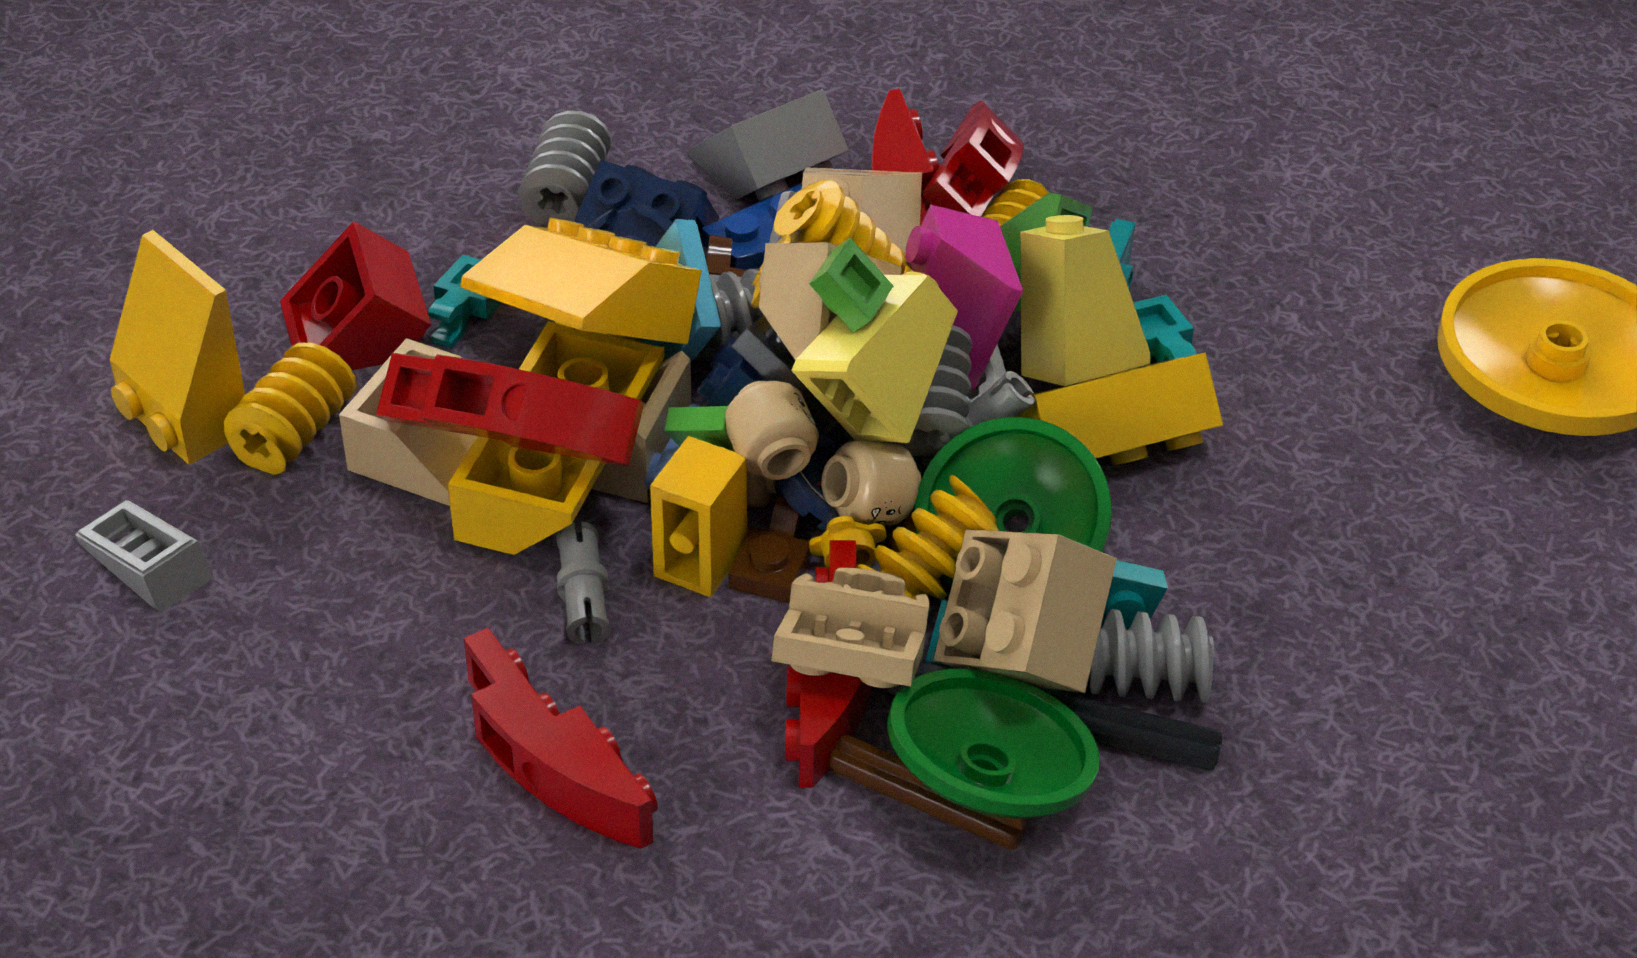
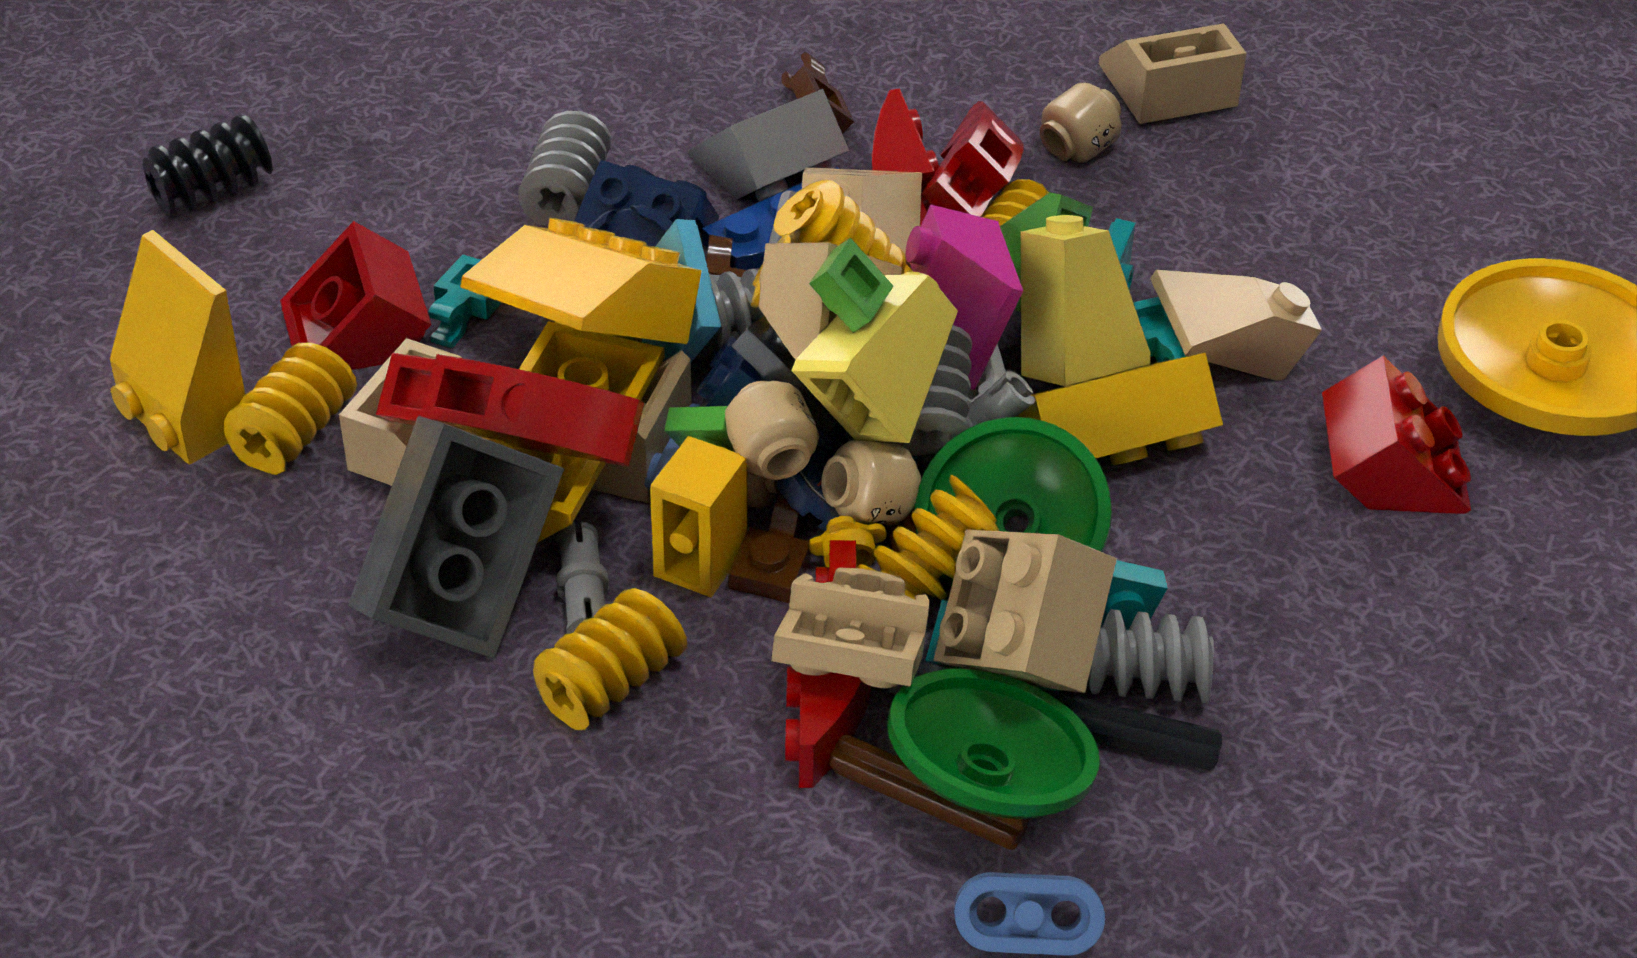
light grey slope [75,500,212,612] -> none
red slope [464,628,658,849] -> none
none -> black piece [142,114,273,219]
none -> dark grey slope [348,416,564,659]
none -> yellow piece [533,588,687,730]
none -> reddish brown plate [781,52,854,134]
none -> medium blue plate [954,872,1105,956]
none -> tan head [1040,83,1122,163]
none -> tan slope [1099,23,1247,124]
none -> tan slope [1150,270,1322,381]
none -> red slope [1322,355,1471,514]

